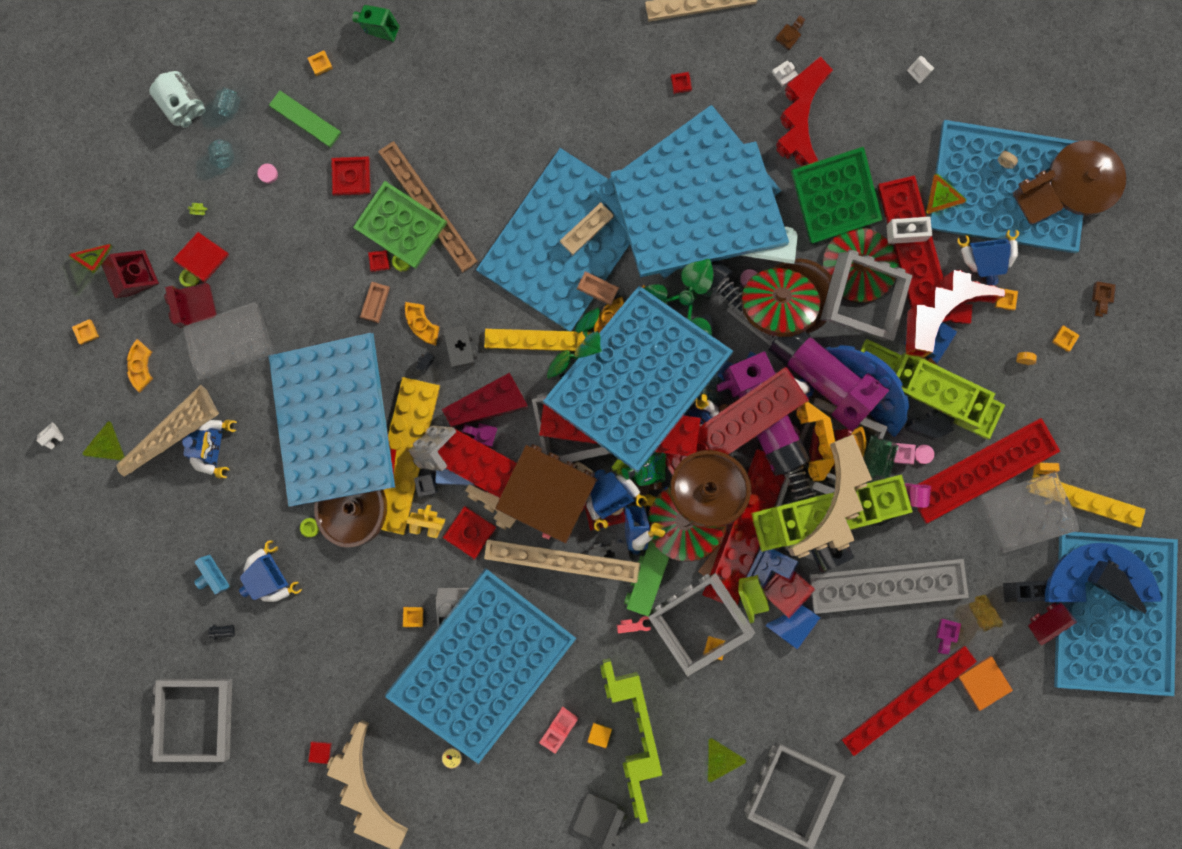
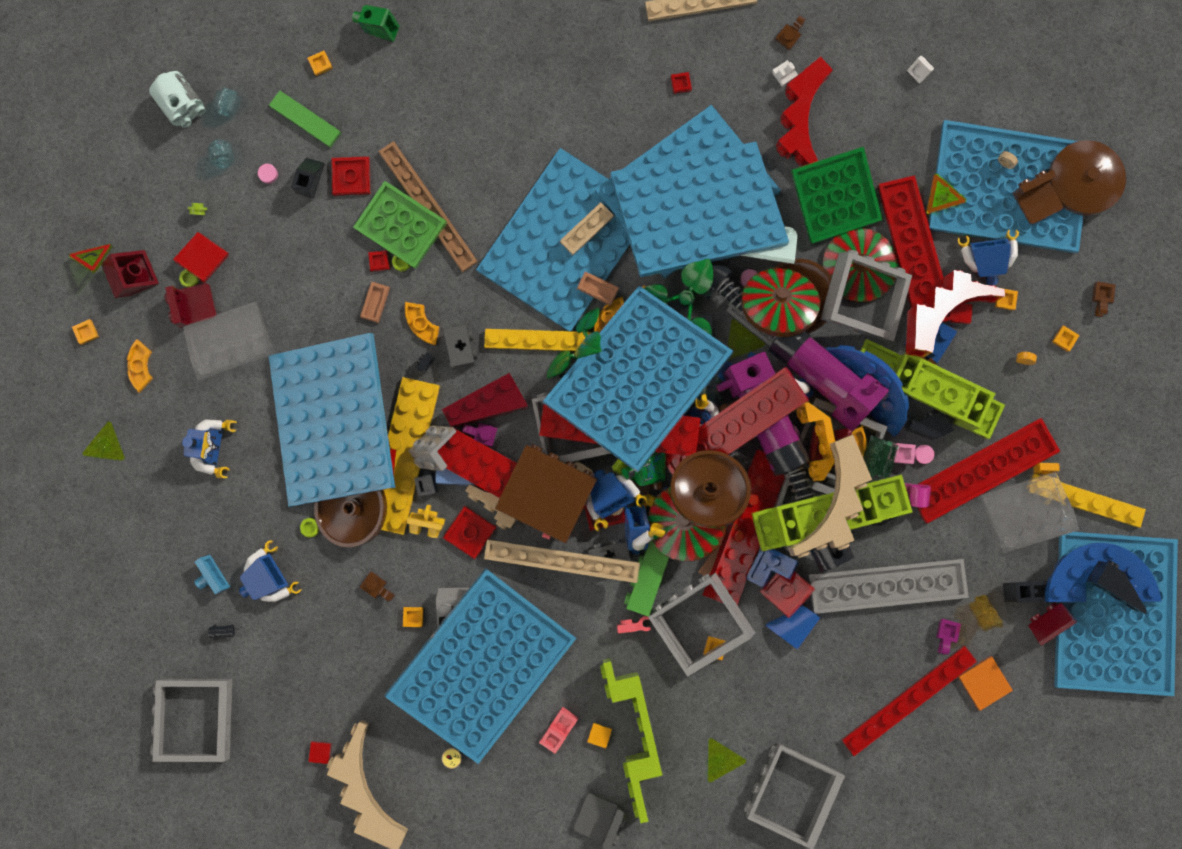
white tile [36,422,64,449] -> none
tan wing [116,385,219,477] -> none
lime panel [739,575,769,623] -> none
white brick [886,217,932,244] -> none
none -> black slope [291,158,325,199]
none -> reddish brown plate [359,571,395,601]
none -> clear neon green piece [727,319,765,360]

